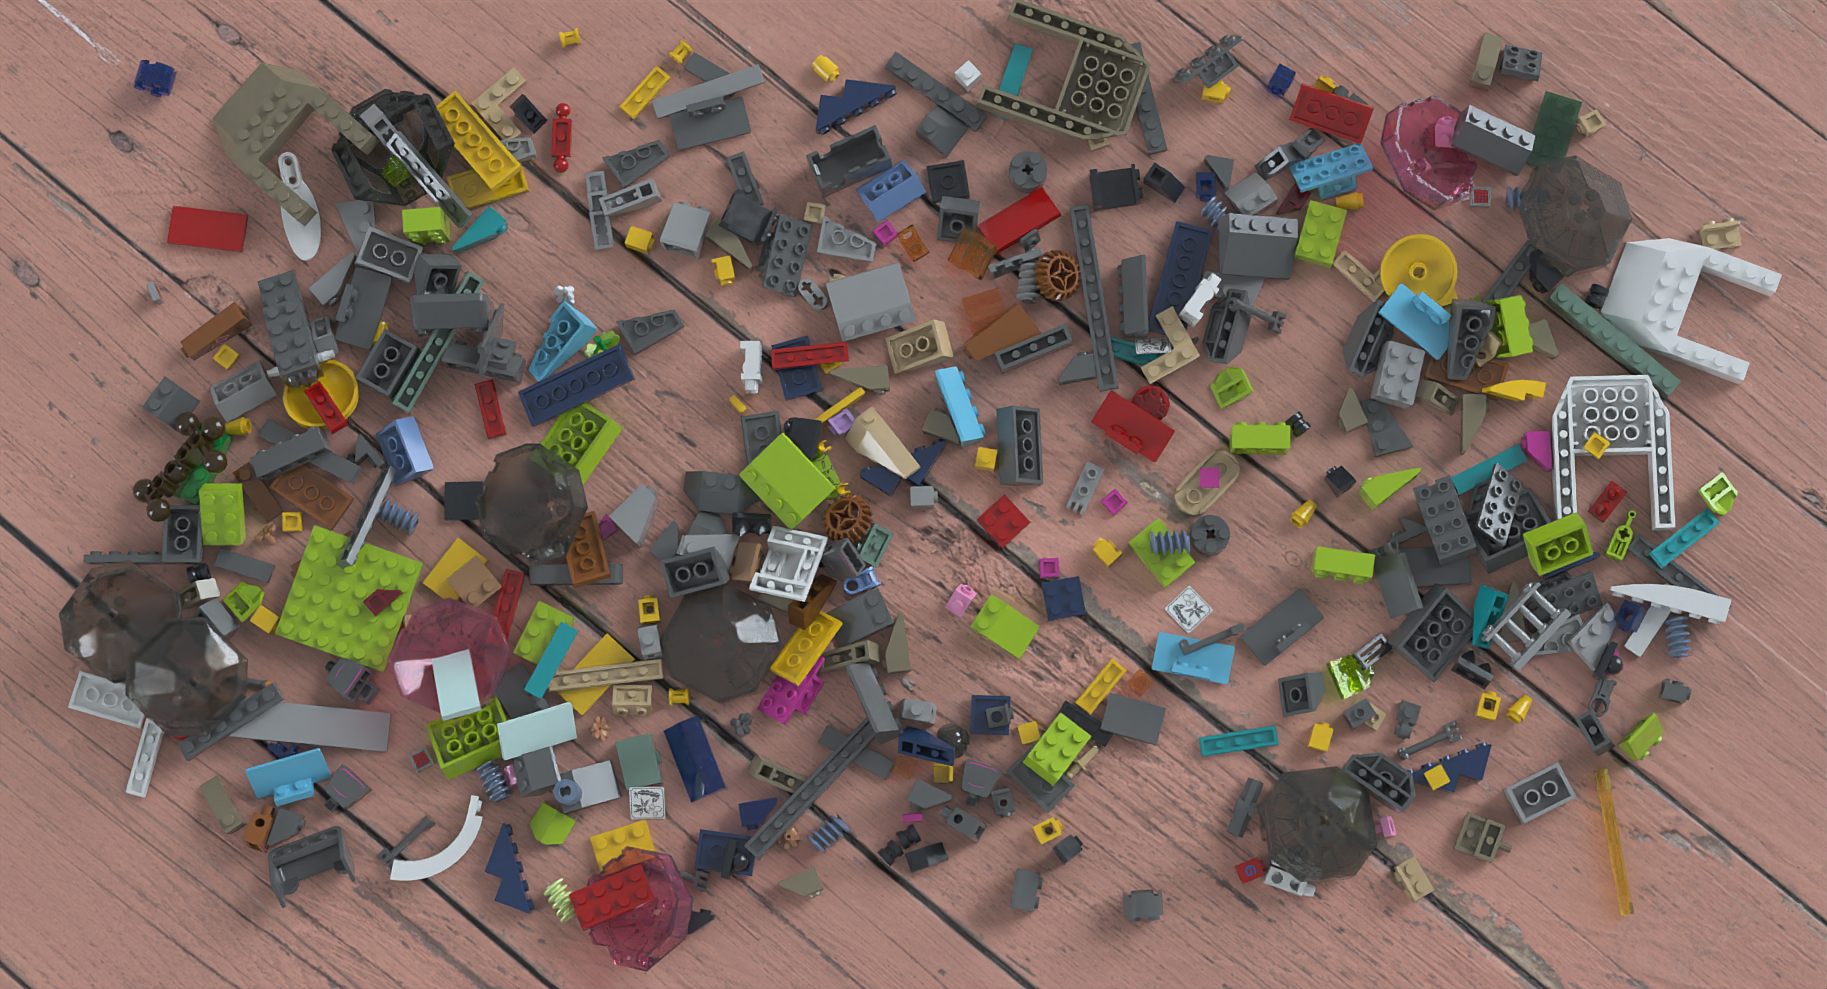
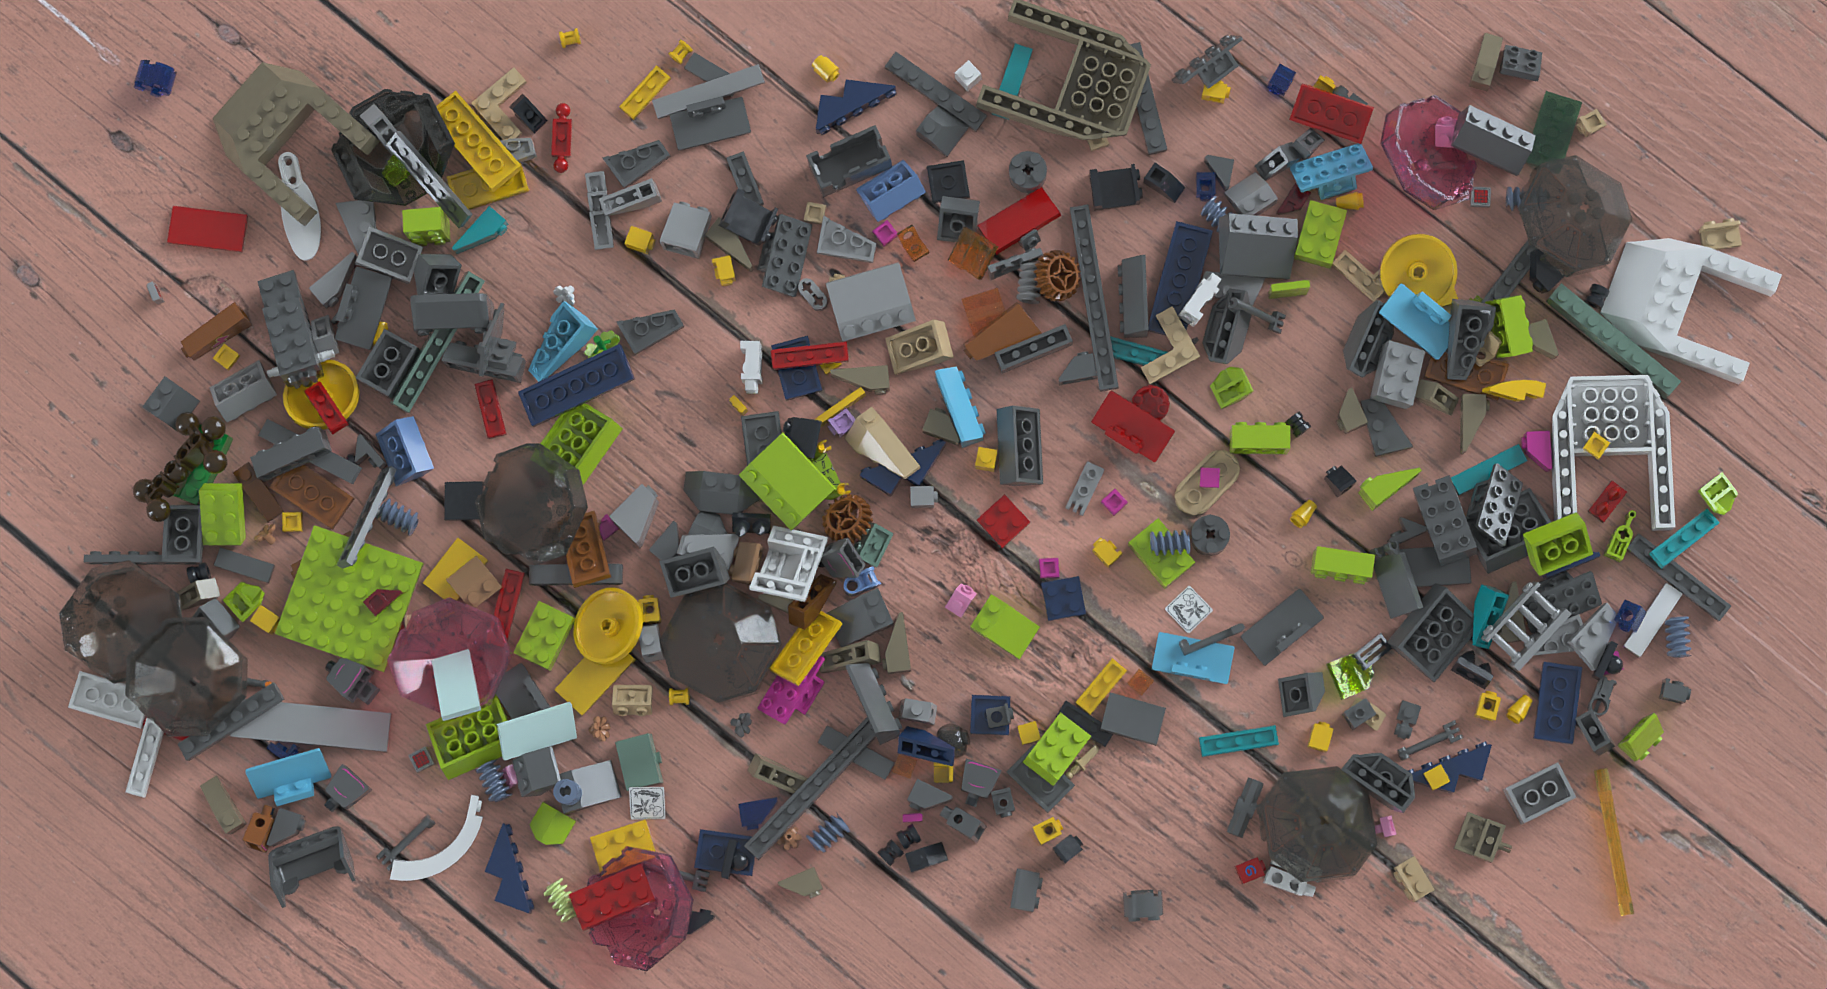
yellow cone [225,417,252,436] -> none
teal tile [524,621,579,699] -> none
tan tile [548,659,664,692] -> none
clear blue slope [664,715,727,803] -> none
white sticker [1135,337,1171,354] -> none
white slope [1609,584,1731,625] -> none
none -> yellow dish [573,588,643,664]
none -> lime tile [1268,280,1310,299]
none -> dark blue plate [1533,662,1583,745]

